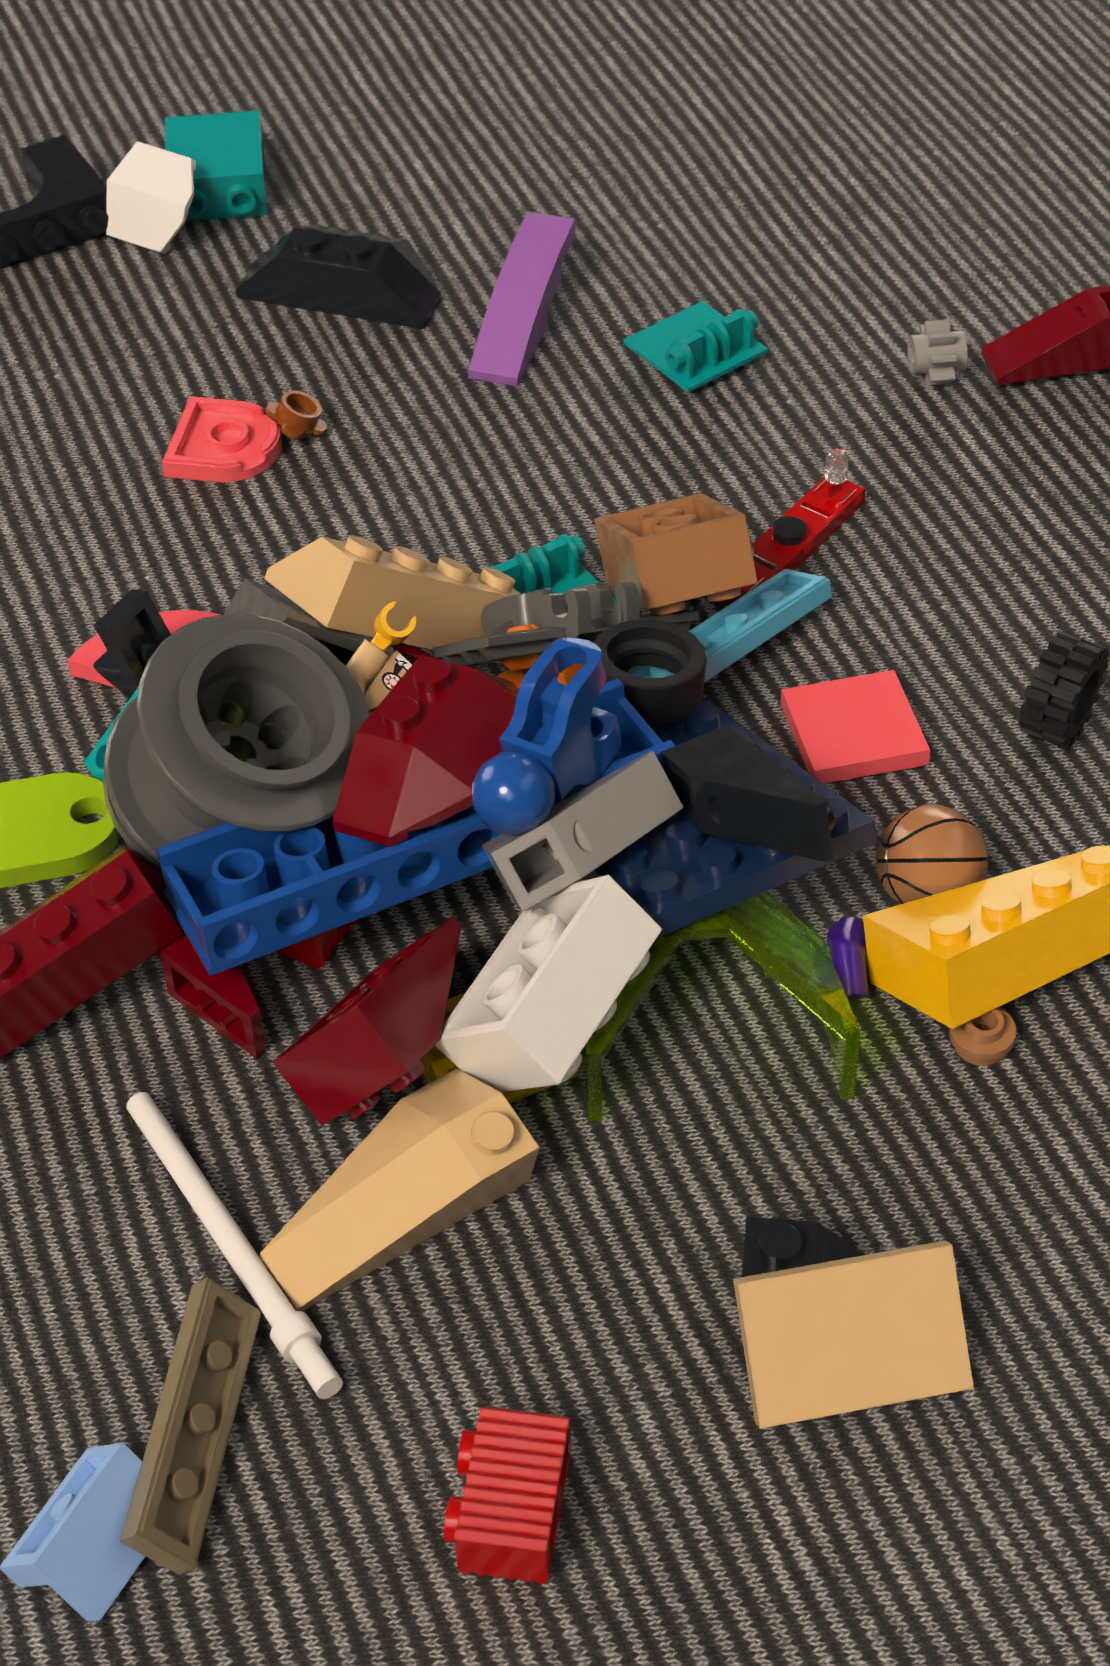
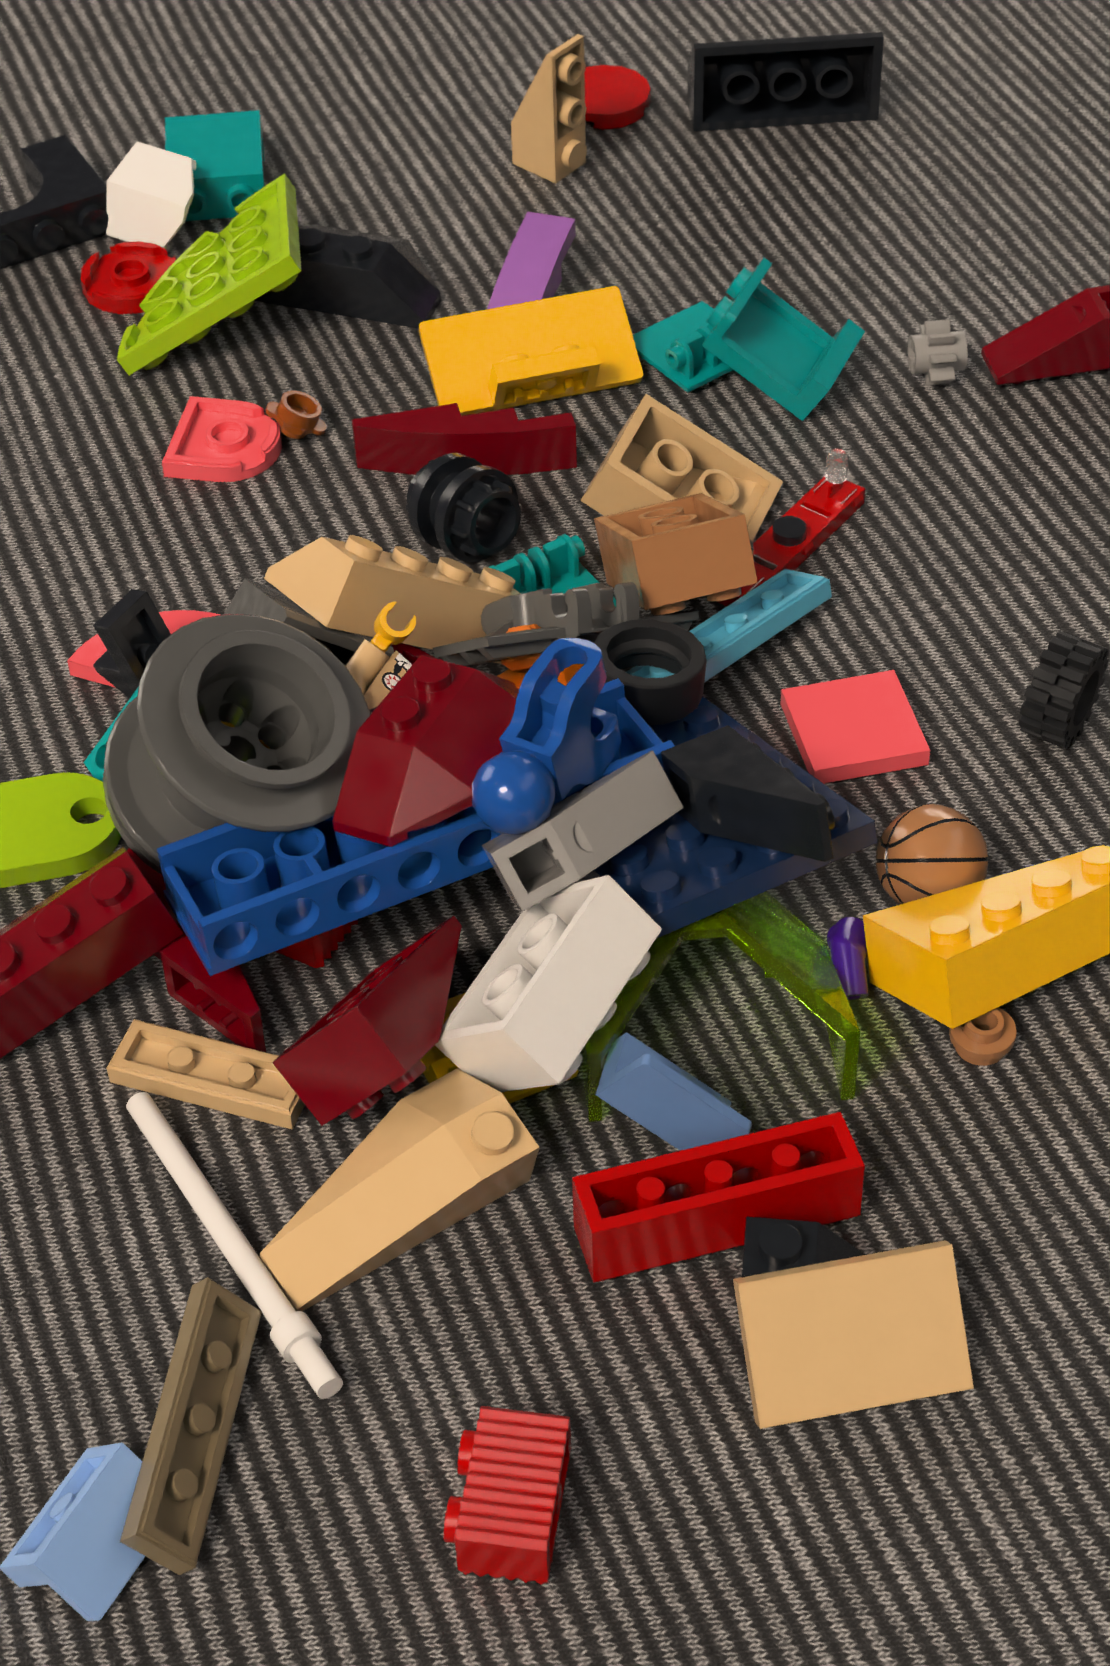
none -> red tile [81,241,177,314]
none -> tan tile [107,1019,305,1130]
none -> lime plate [117,173,301,375]
none -> dark red slope [351,403,577,475]
none -> black piece [406,453,522,563]
none -> yellow bracket [418,286,643,416]
none -> tan slope [511,34,587,183]
none -> red brick [572,1112,865,1283]
none -> tan slope [580,394,783,544]
none -> red tile [584,65,651,130]
none -> medium blue panel [596,1032,752,1151]
none -> black slope [687,32,884,132]
none -> teal panel [702,257,865,421]

